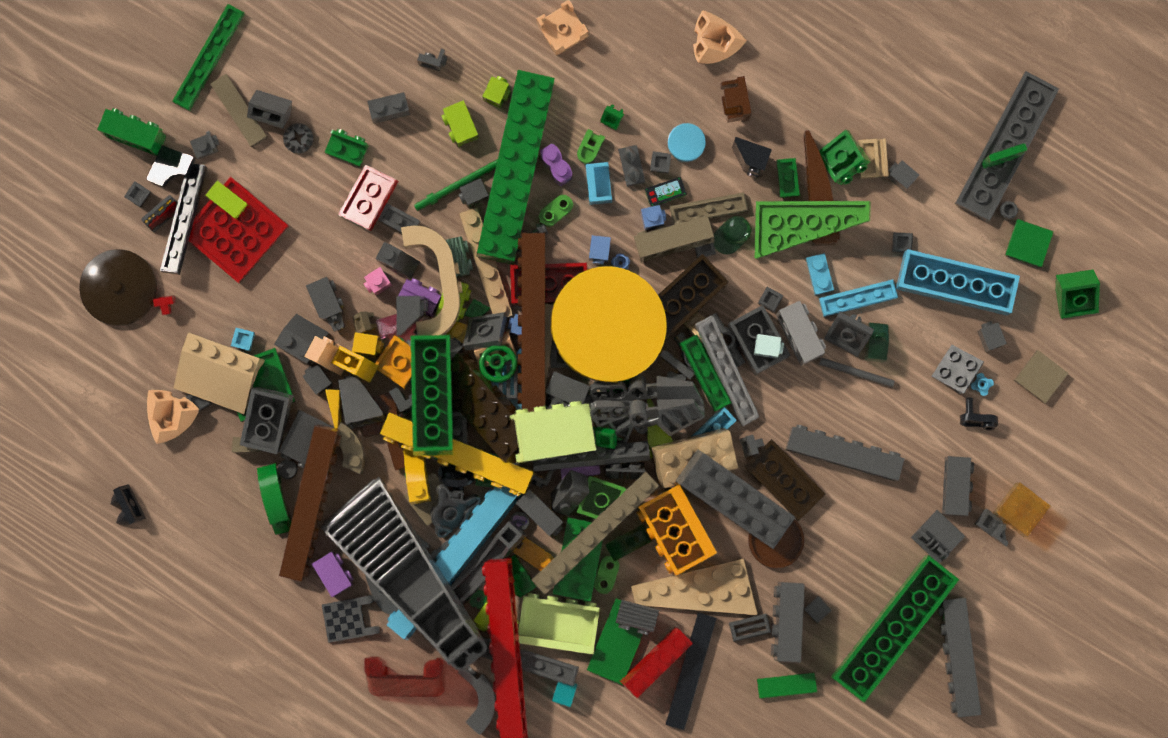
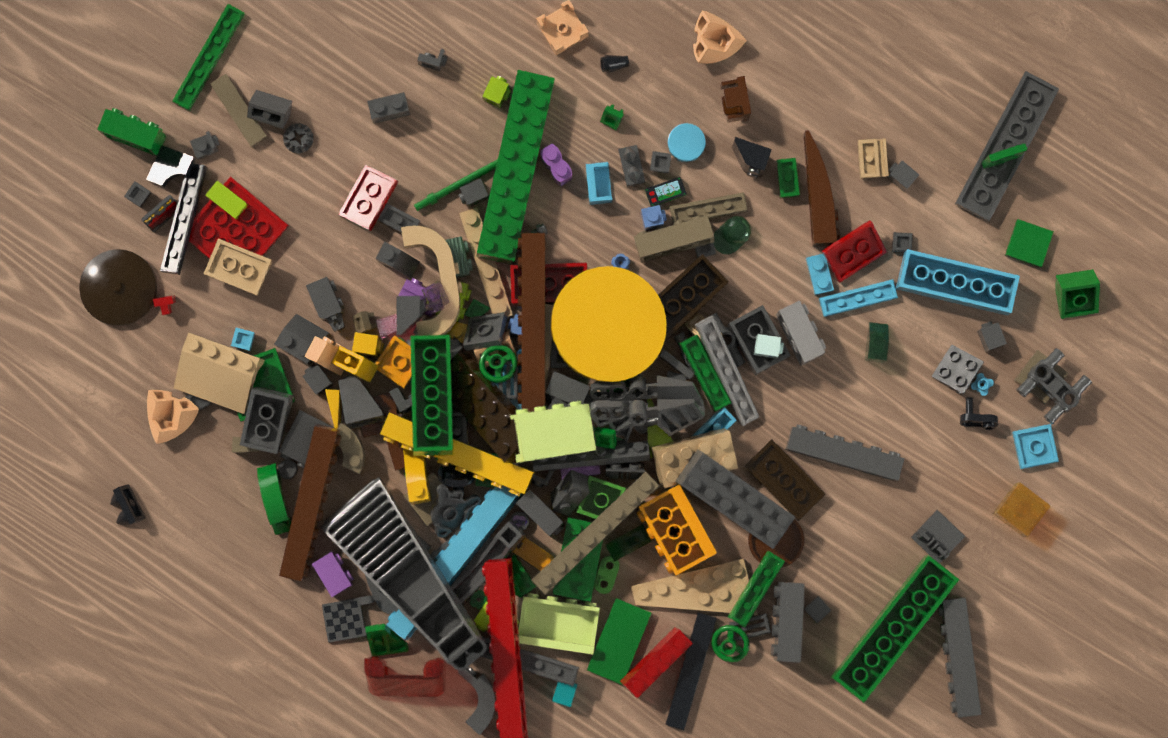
green bracket [324,129,369,167] -> none
bright pink brick [364,267,392,296] -> none
lime brick [441,100,479,147] -> none
bright green plate [539,195,573,227] -> none
bright green plate [577,129,605,164] -> none
medium blue brick [589,235,611,265] -> none
dark grey brick [616,600,659,635] -> none
dark grey tile [740,435,764,457] -> none
bright green wing [755,201,871,259] -> none
dark grey tile [757,287,784,313] -> none
green tile [757,672,817,699] -> none
green plate [819,130,871,185] -> none
dark grey bar [819,357,895,388] -> none
dark grey tile [824,312,874,357] -> none
dark grey brick [942,456,974,516] -> none
dark grey slope [974,508,1008,547] -> none
dark grey piece [1000,201,1018,220] -> none
none -> tan plate [204,239,272,296]
none -> green wing [365,624,409,657]
none -> bracket [422,281,450,312]
none -> black cone [600,55,629,73]
none -> green piece [712,625,750,662]
none -> green tile [728,551,785,627]
none -> red tile [822,220,887,283]
none -> medium azure tile [1012,424,1059,469]
none -> dark grey piece [1016,348,1092,425]

